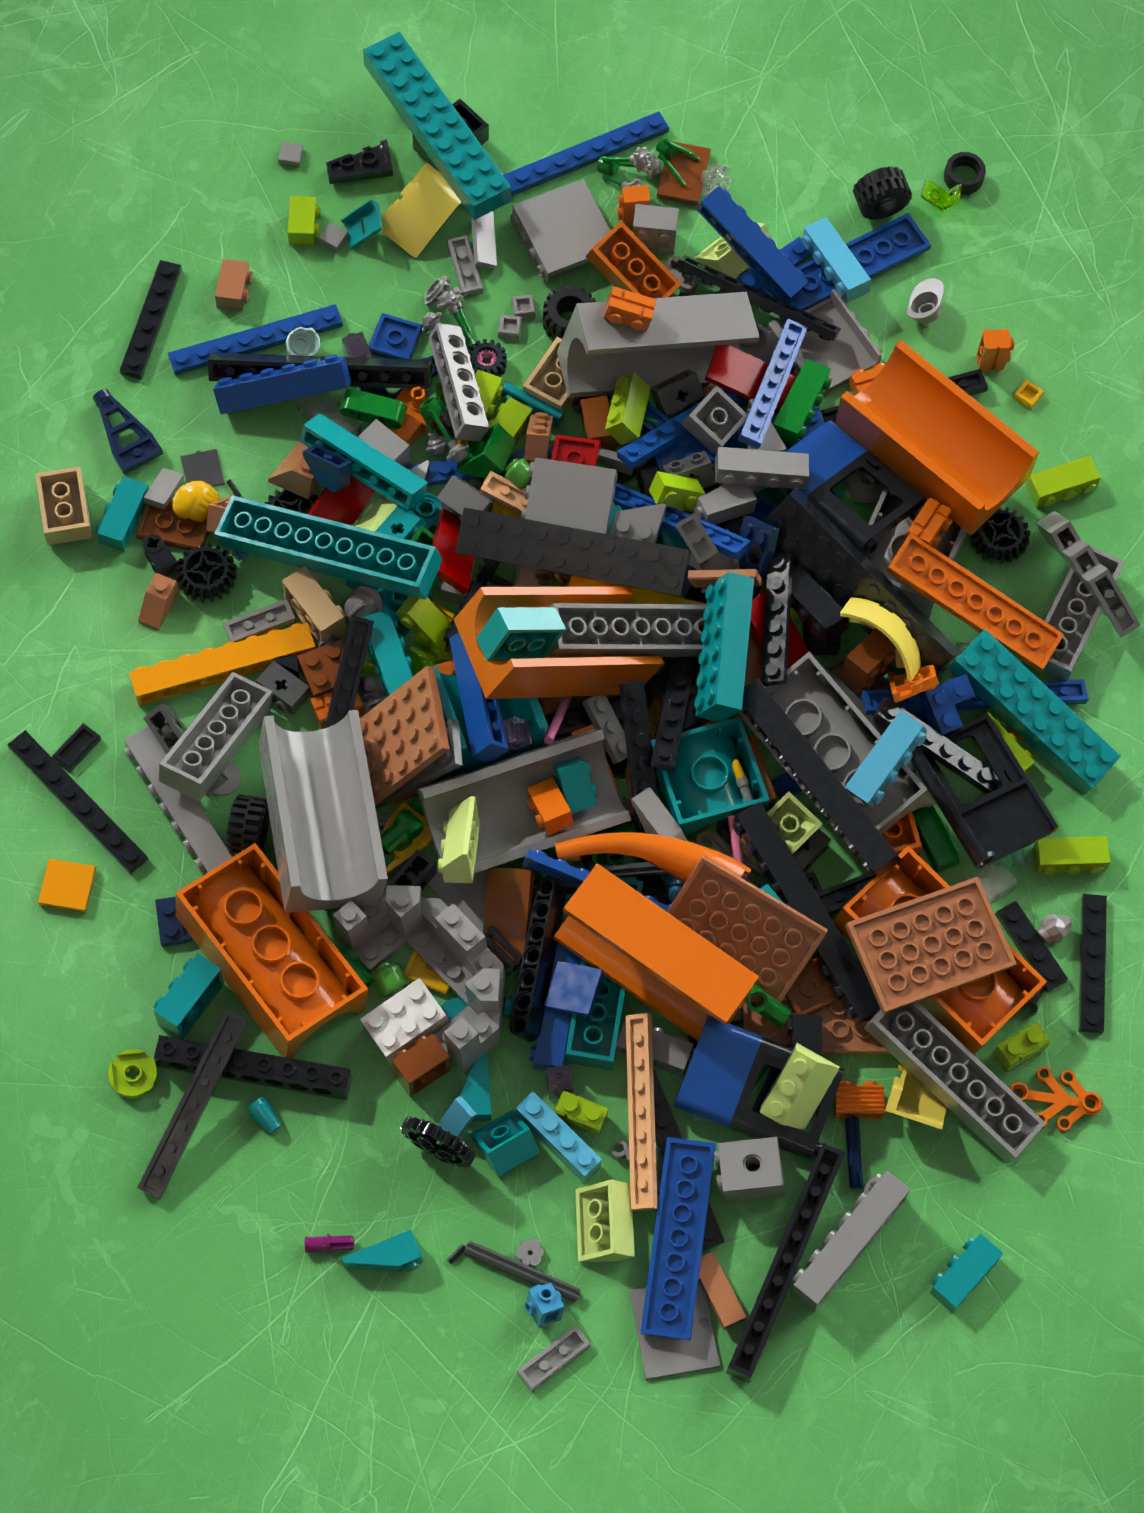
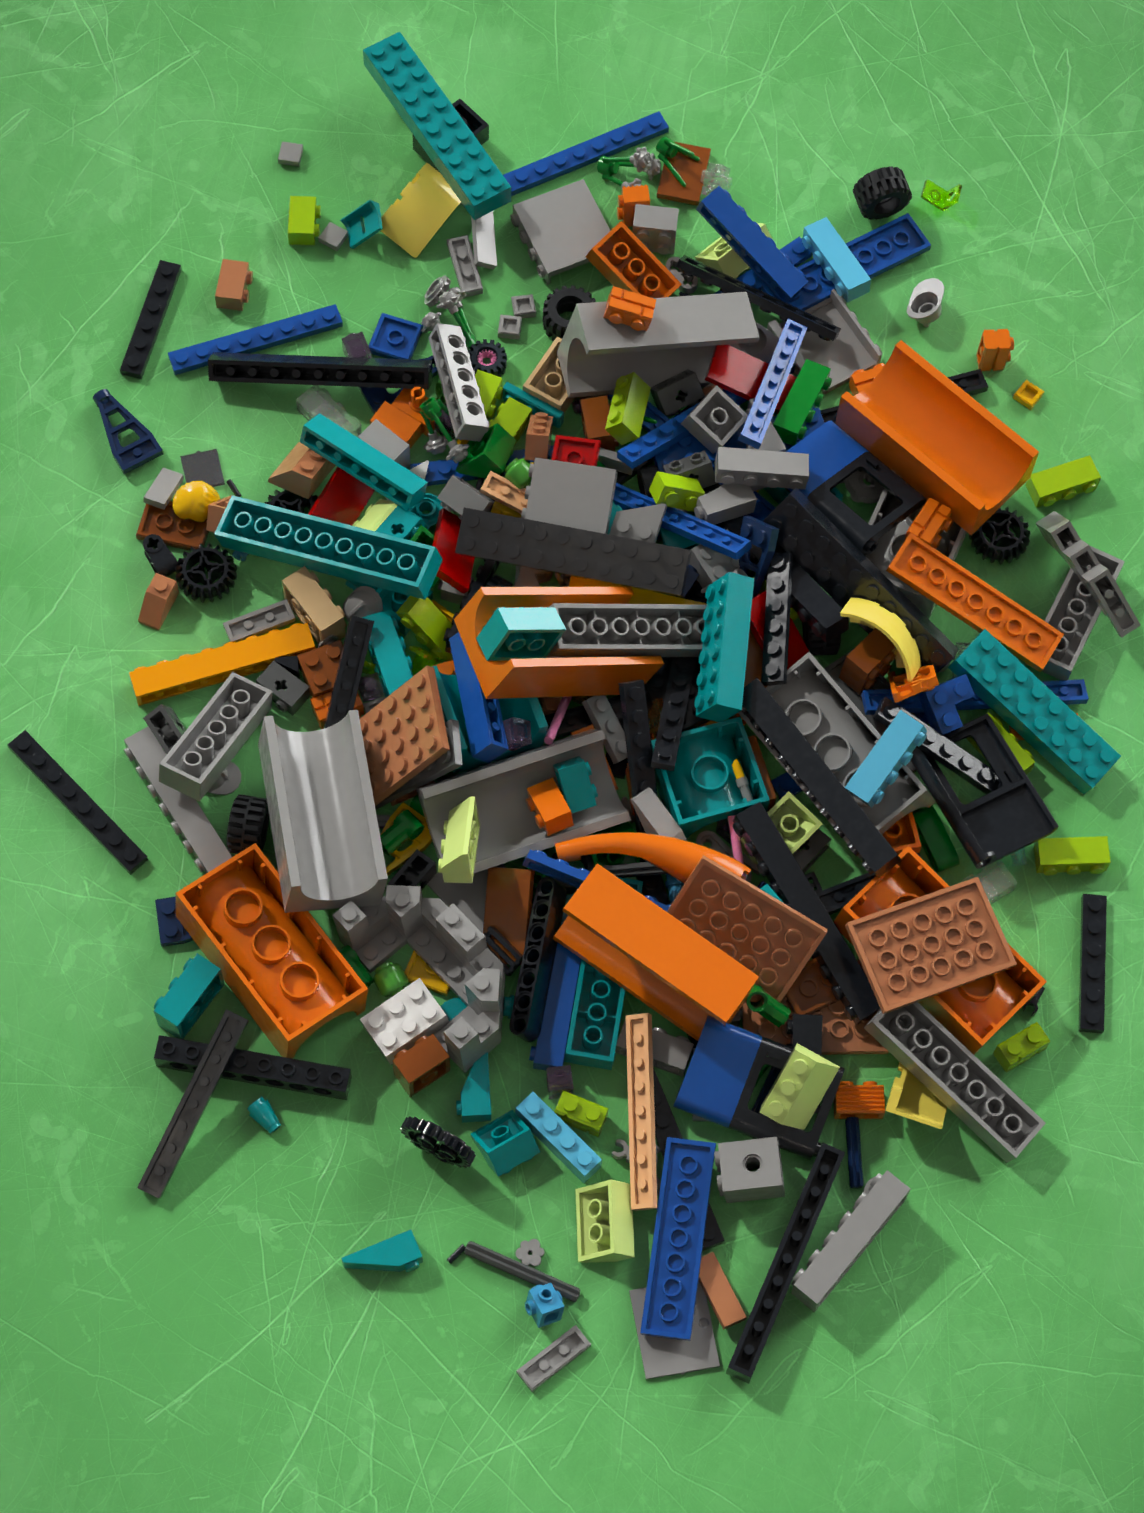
tan brick [35,466,93,546] -> none
light orange tile [38,859,96,913] -> none
black tile [52,723,101,772] -> none
teal brick [96,477,149,552] -> none
lime plate [108,1049,158,1099] -> none
blue brick [213,355,351,414] -> none
light aqua hair [286,327,320,356] -> none
dark blue slope [303,444,353,492] -> none
magenta axle [305,1234,354,1254] -> none
black wing [326,139,393,184] -> none
green beam [339,389,408,429] -> none
medium azure tile [437,1096,477,1138] -> none
blue tile [544,961,604,1017] -> none
dark grey hinge [675,513,719,566] -> none
nougat tile [688,569,762,588] -> none
teal brick [930,1233,1003,1313] -> none
black tyre [944,152,986,194] -> none
black plate [995,901,1068,992] -> none
orange plant [1010,1067,1103,1133] -> none
light grey rock [1036,914,1072,945] -> none

